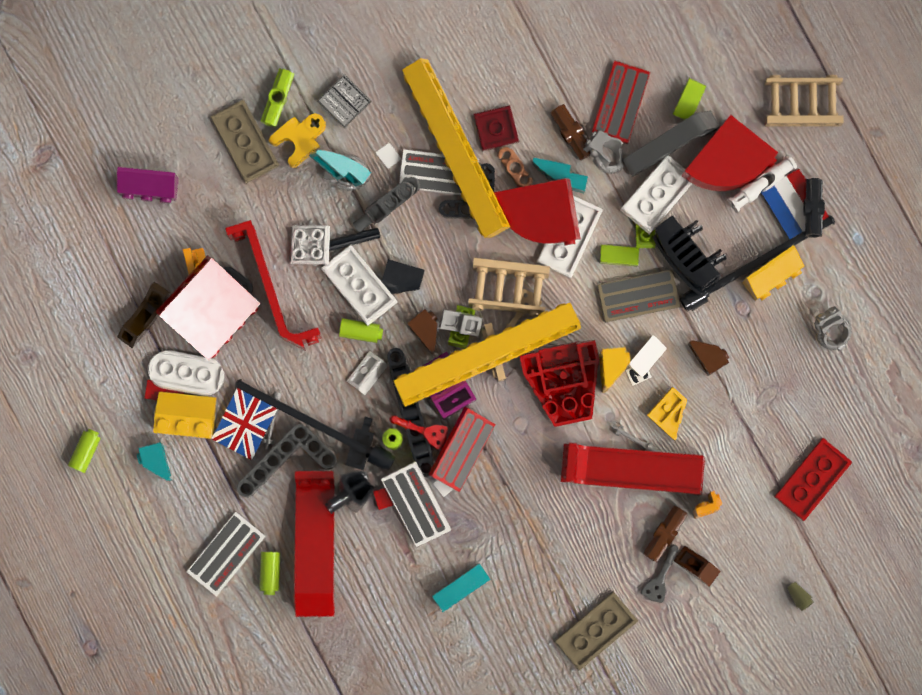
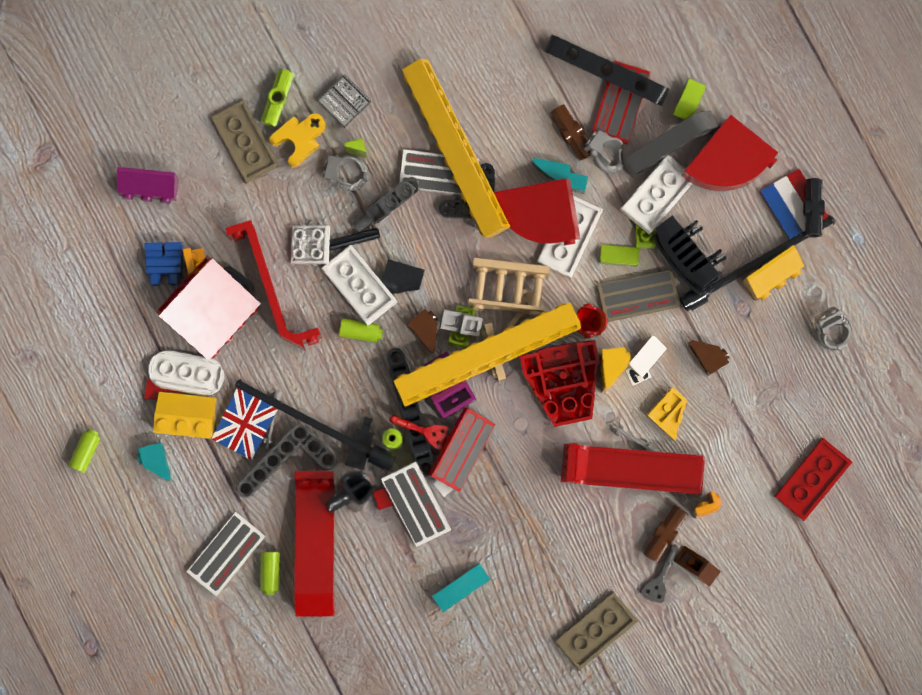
dark brown arch [117,281,170,348] -> none
slope [309,150,372,187] -> none
white slope [347,351,388,395] -> none
white sticker [376,143,401,169] -> none
dark red tile [473,105,519,152] -> none
nougat piece [498,147,533,187] -> none
white piece [727,155,797,213] -> none
tan fence [764,75,844,127] -> none
olive cone [787,582,814,611] -> none
none -> blue hips [145,242,184,286]
none -> lime slope [344,138,367,158]
none -> black beam [544,34,670,106]
none -> red cap [576,304,608,339]

